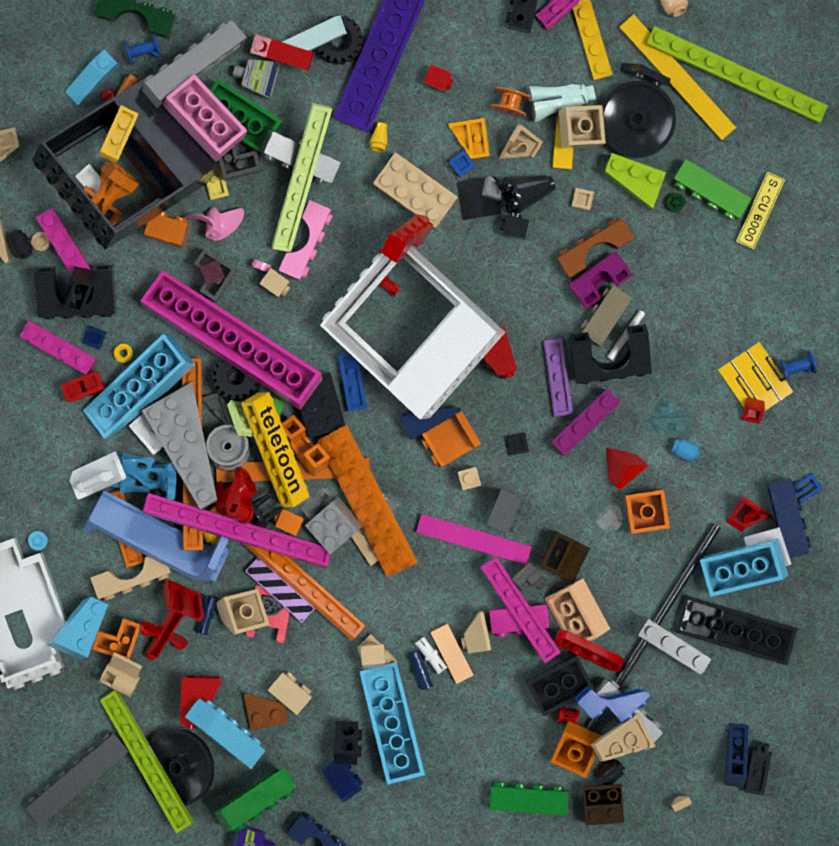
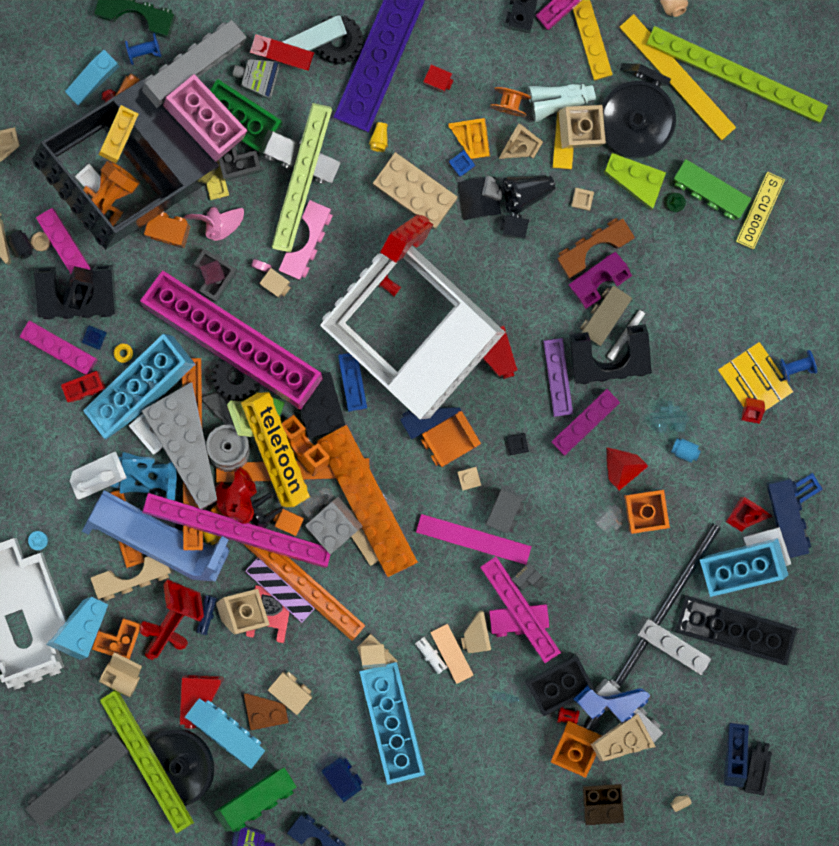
black brick [334,721,362,765] -> none
dark blue pin [408,650,433,690] -> none
green brick [489,781,568,815] -> none
dark brown slope [539,531,590,583] -> none
light nougat slope [544,578,610,641] -> none
red beam [555,630,623,672] -> none
black brick [596,759,625,785] -> none

